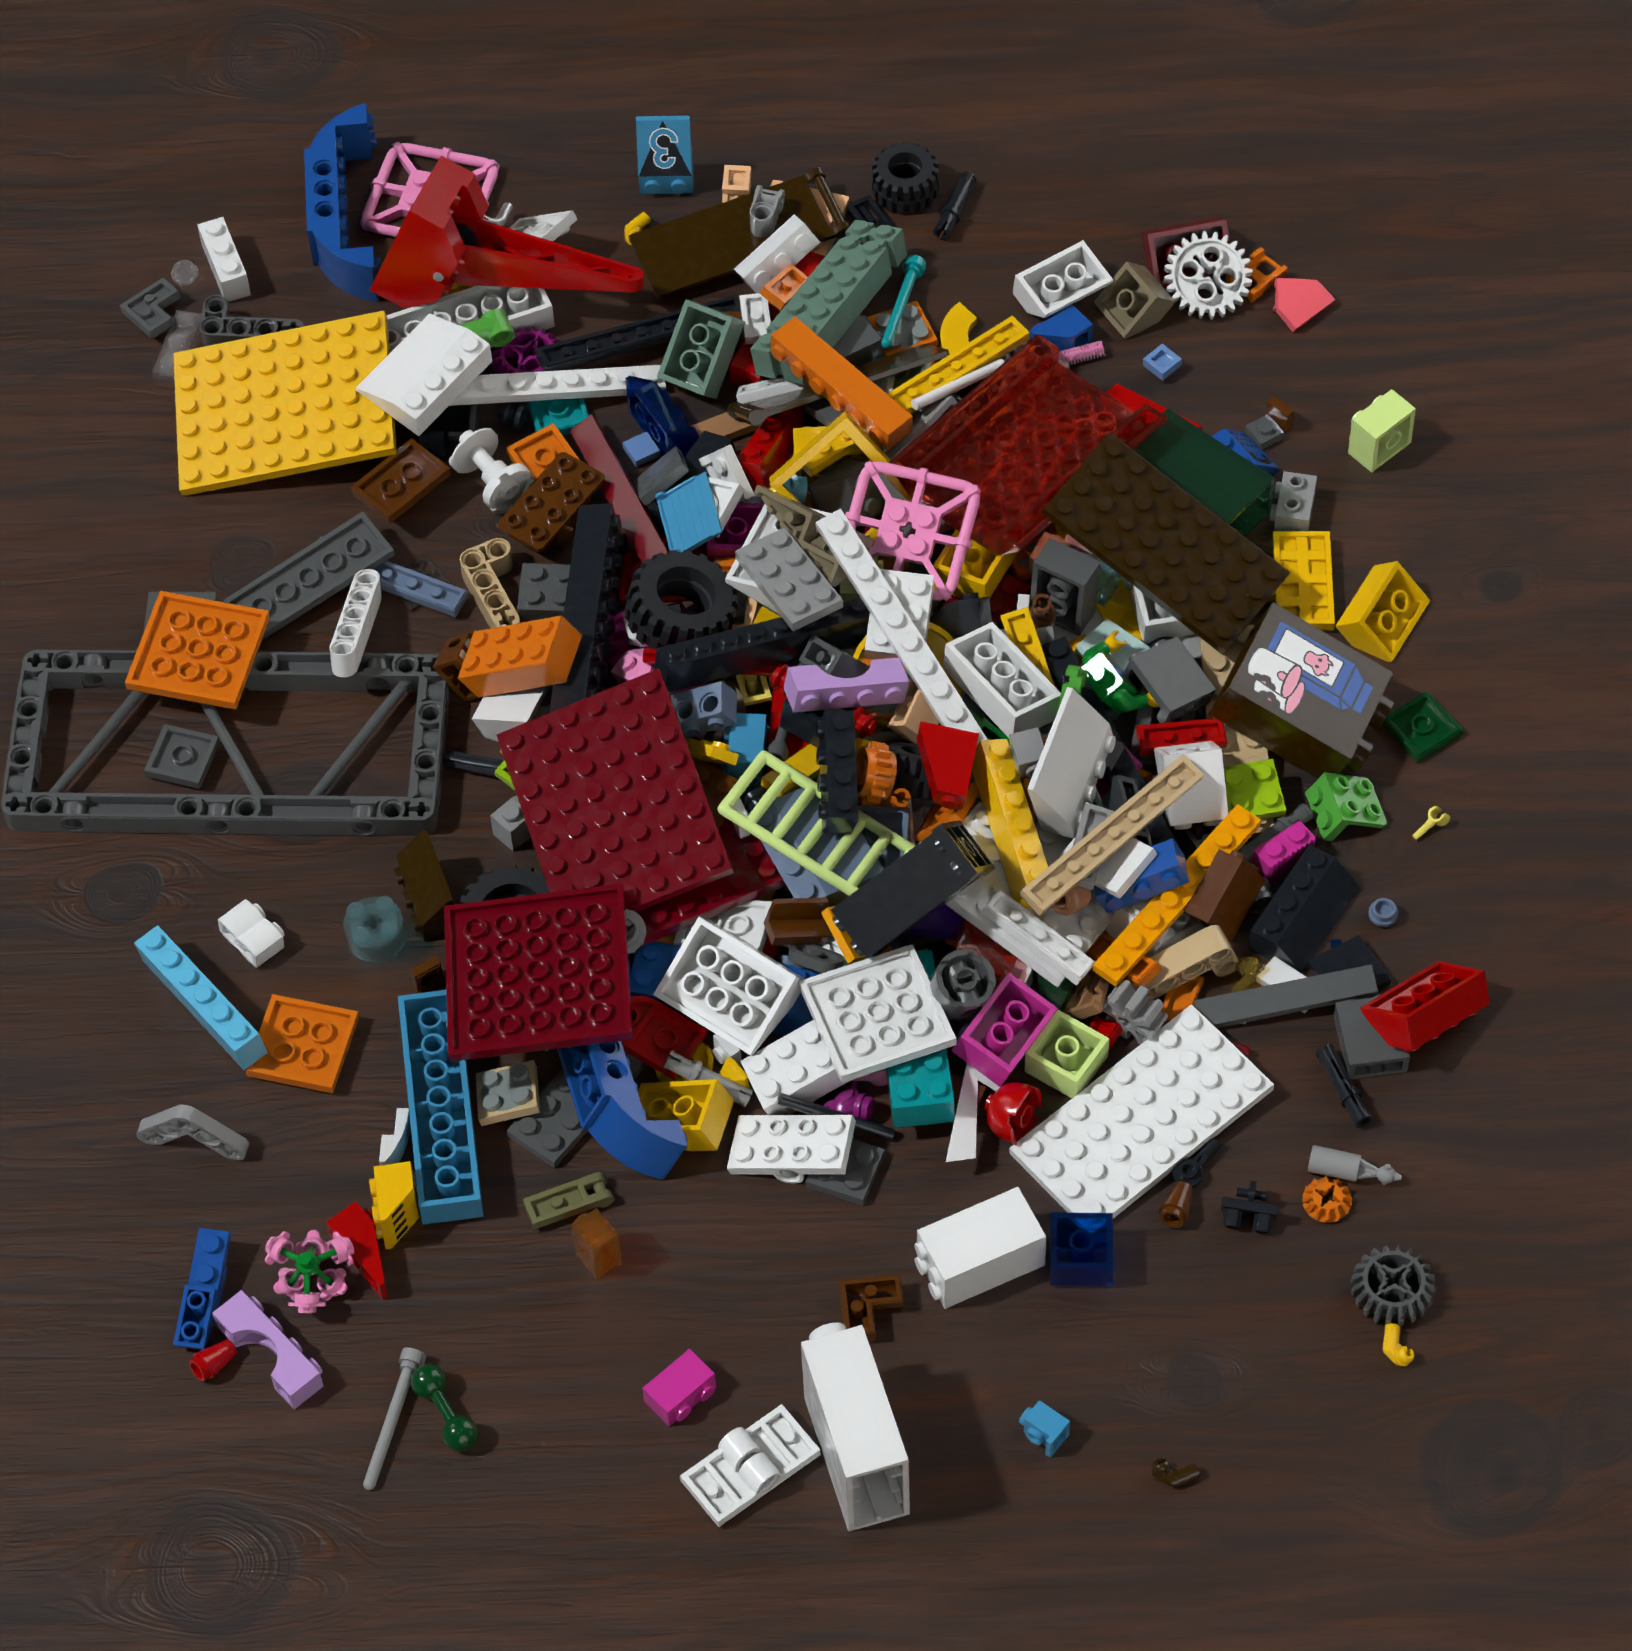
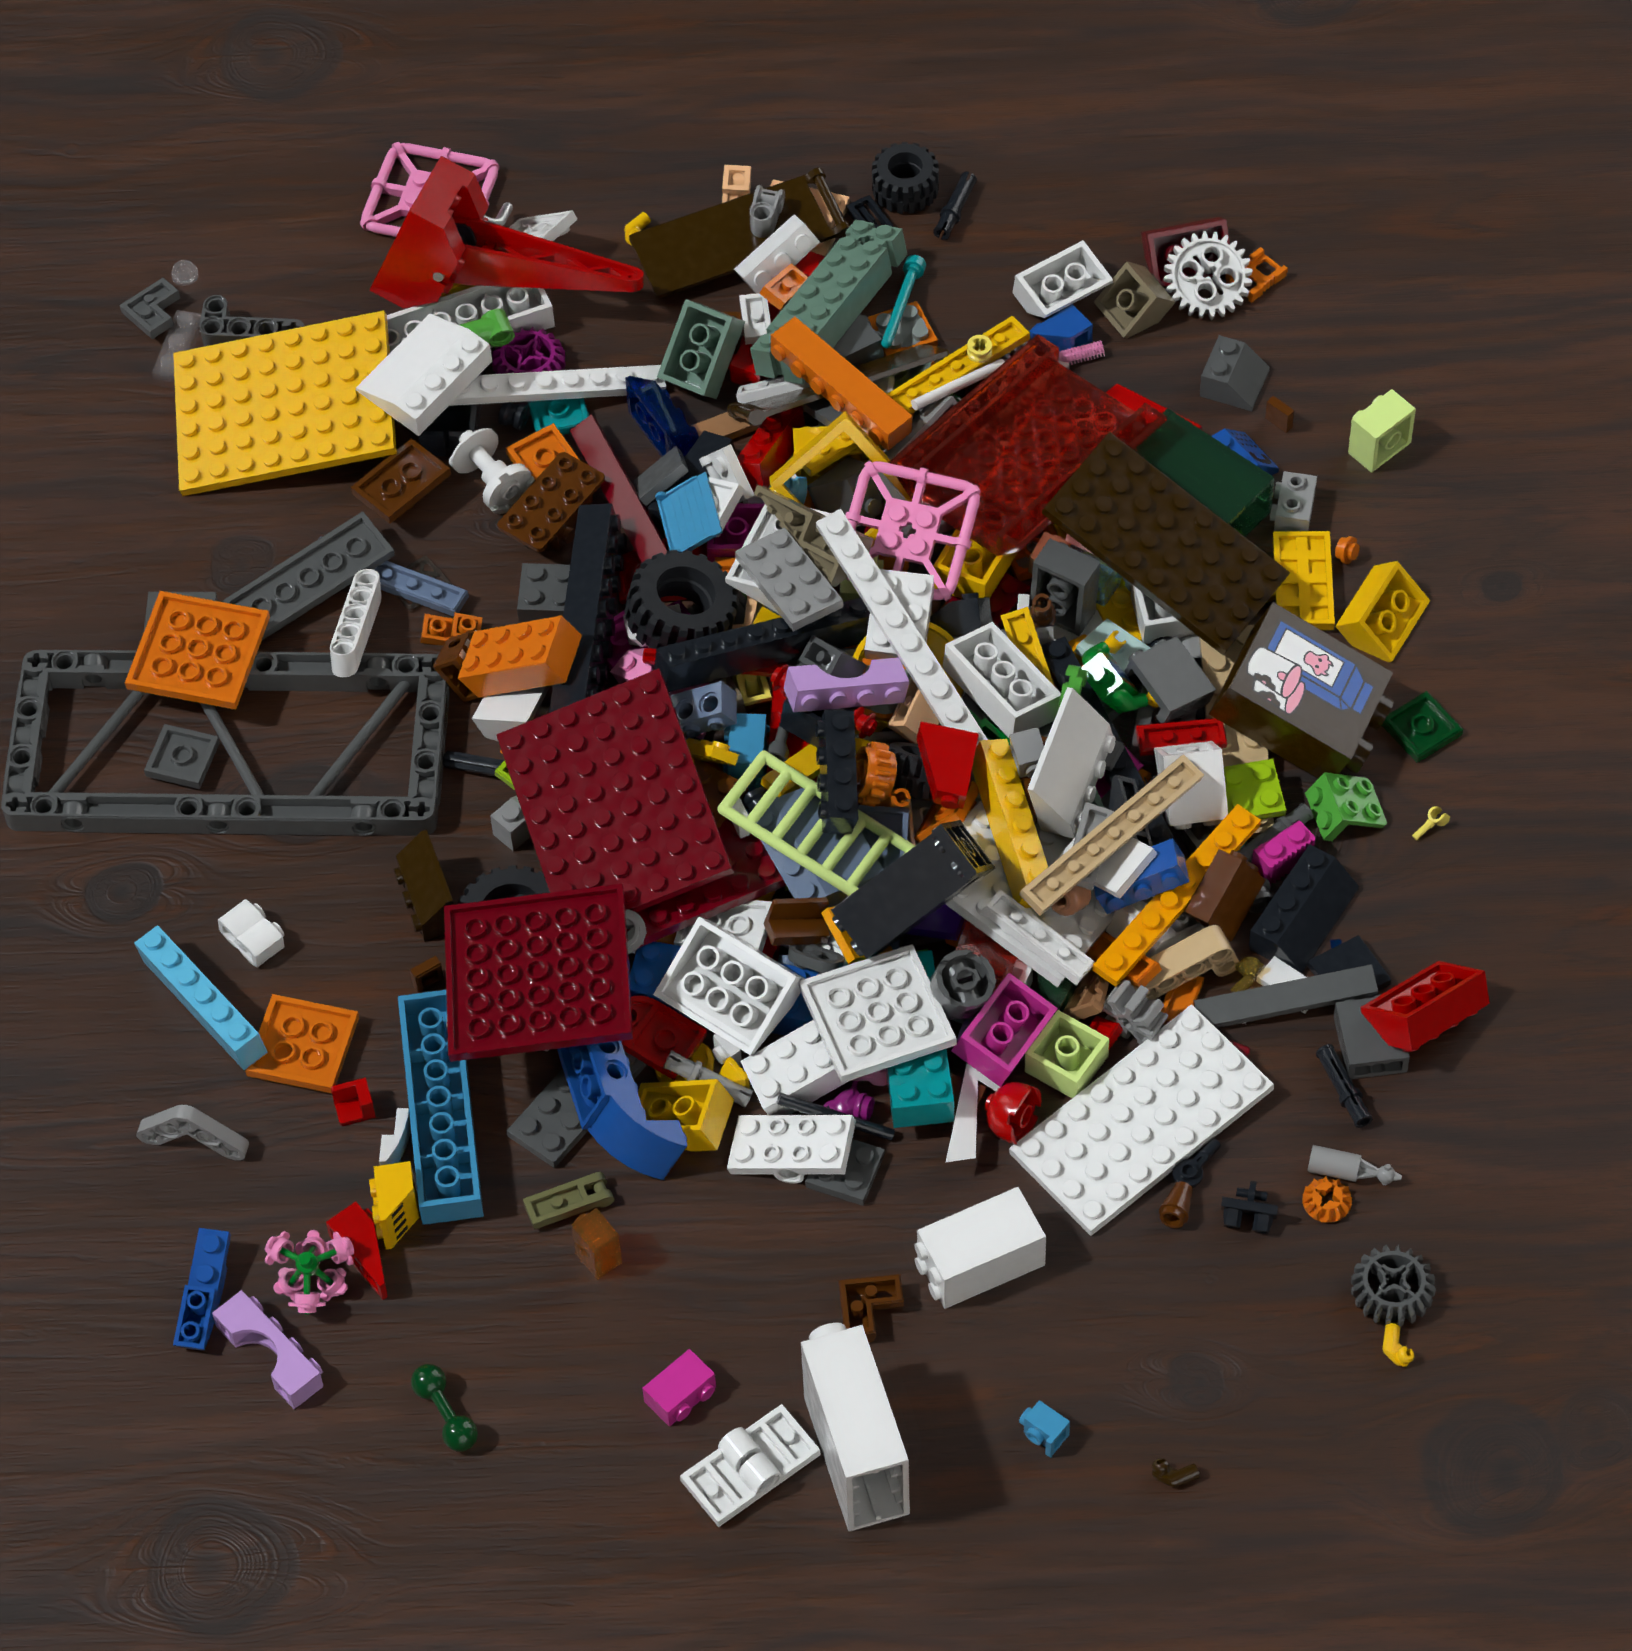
red cone [189,1339,237,1381] -> none
white brick [197,217,251,302] -> none
blue slope [304,103,381,302] -> none
clear light blue brick [343,896,407,965] -> none
light grey piece [363,1347,426,1490] -> none
tan beam [459,538,520,628] -> none
piece [476,1060,540,1126] -> none
black tile [535,295,741,371] -> none
medium blue tile [622,432,660,467] -> none
dark azure slope [636,116,694,195] -> none
yellow tile [940,302,977,354] -> none
clear blue brick [1050,1212,1114,1286] -> none
medium blue plate [1143,344,1182,381] -> none
dark grey plate [1245,414,1284,450] -> none
coral slope [1273,278,1335,332] -> none
sand blue plate [1368,898,1399,927] -> none
none -> red panel [331,1077,376,1126]
none -> orange slope [420,612,483,646]
none -> light yellow bush [967,335,992,363]
none -> dark grey slope [1200,335,1270,411]
none -> orange plate [1335,536,1360,564]

